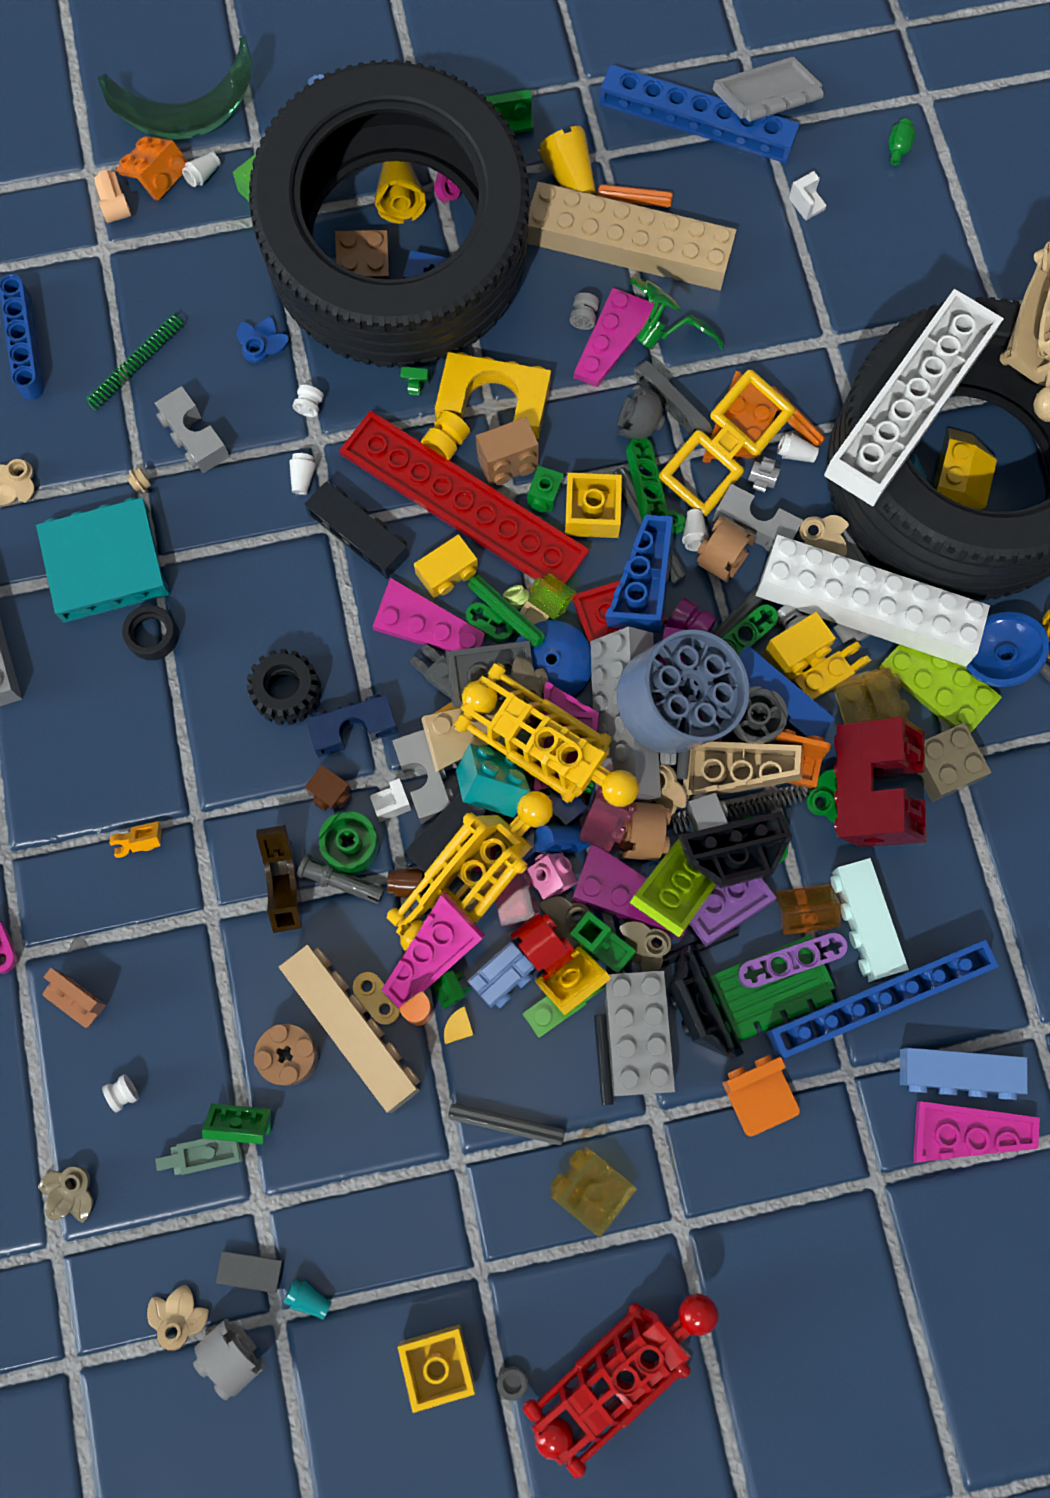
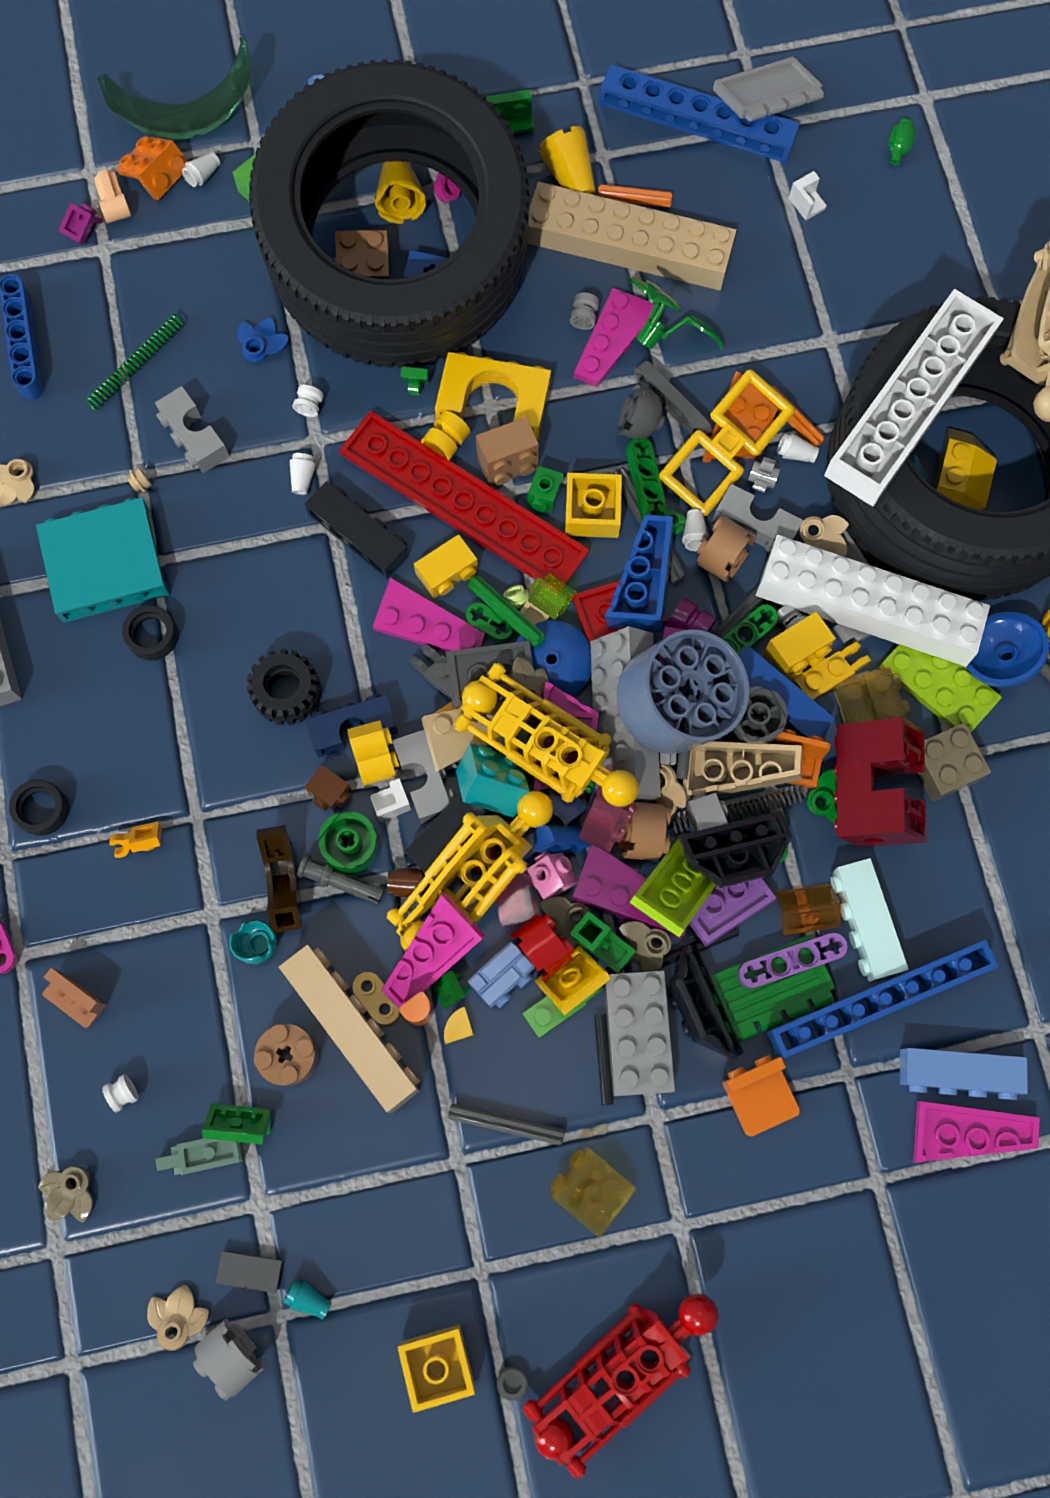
none -> black tyre [9,780,69,836]
none -> magenta bracket [58,202,103,245]
none -> teal hair [229,920,277,965]
none -> yellow brick [347,720,399,786]

